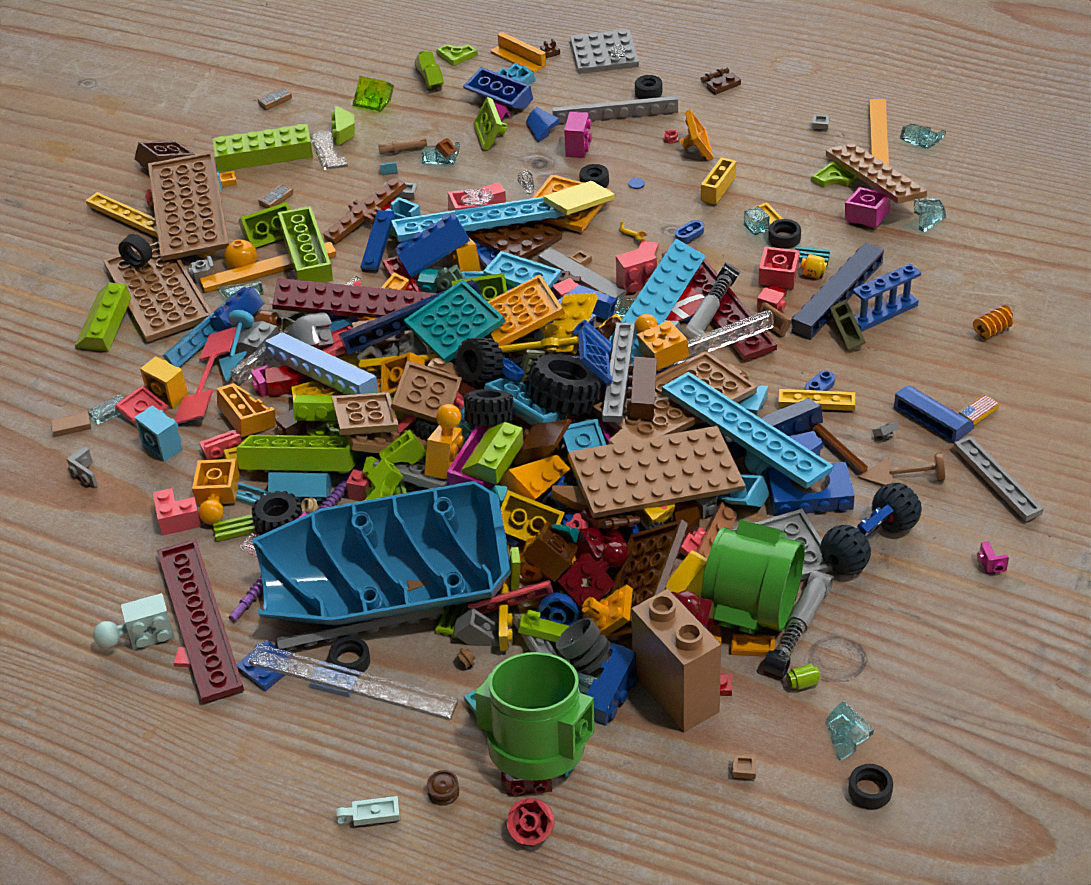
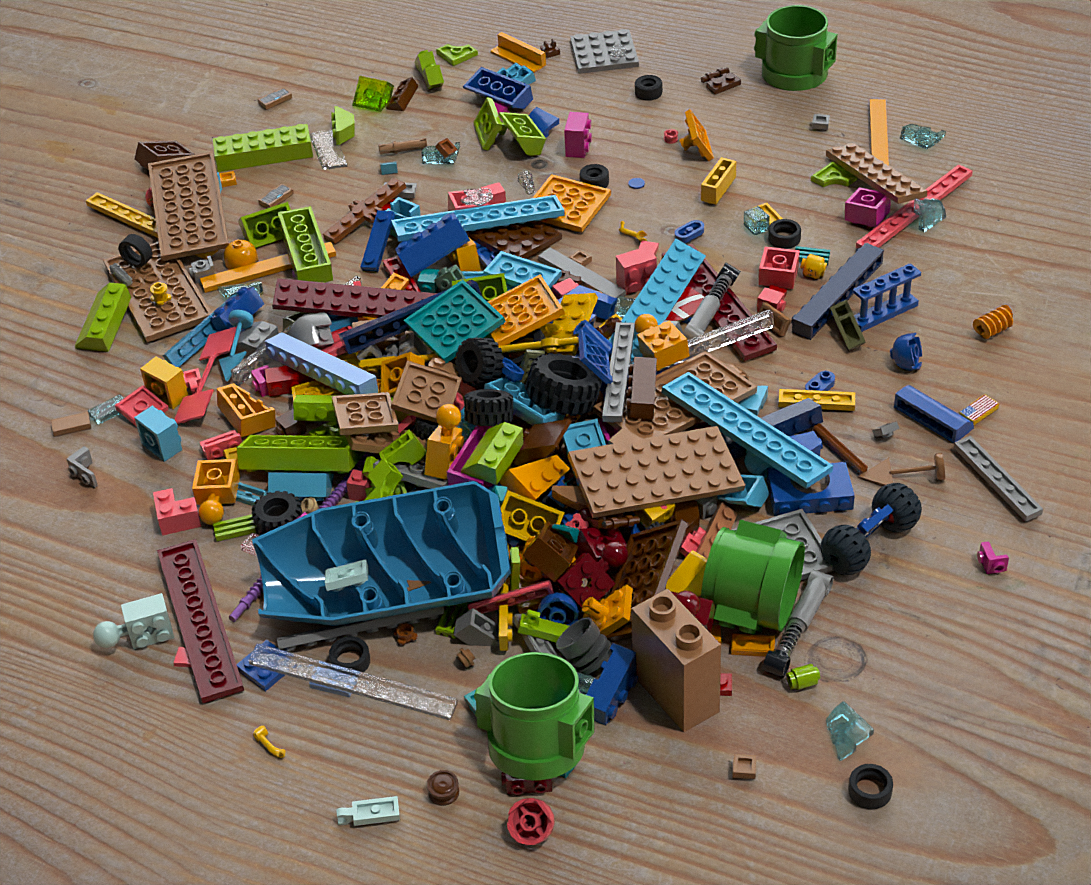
dark orange head [254,310,282,330] -> none
light yellow tile [543,181,615,215] -> none
light grey plate [552,96,678,124] -> none
none -> light grey axle [109,263,133,286]
none -> yellow brick [150,282,172,306]
none -> coral plate [183,368,201,395]
none -> yellow piece [253,726,286,758]
none -> light aqua plate [325,559,368,591]
none -> reddish brown slope [386,77,418,111]
none -> dark orange plate [394,623,418,645]
none -> lime slope [499,112,546,156]
none -> bright green cylinder [754,5,838,91]
none -> coral plate [856,164,972,249]
none -> blue cylinder [890,333,922,370]

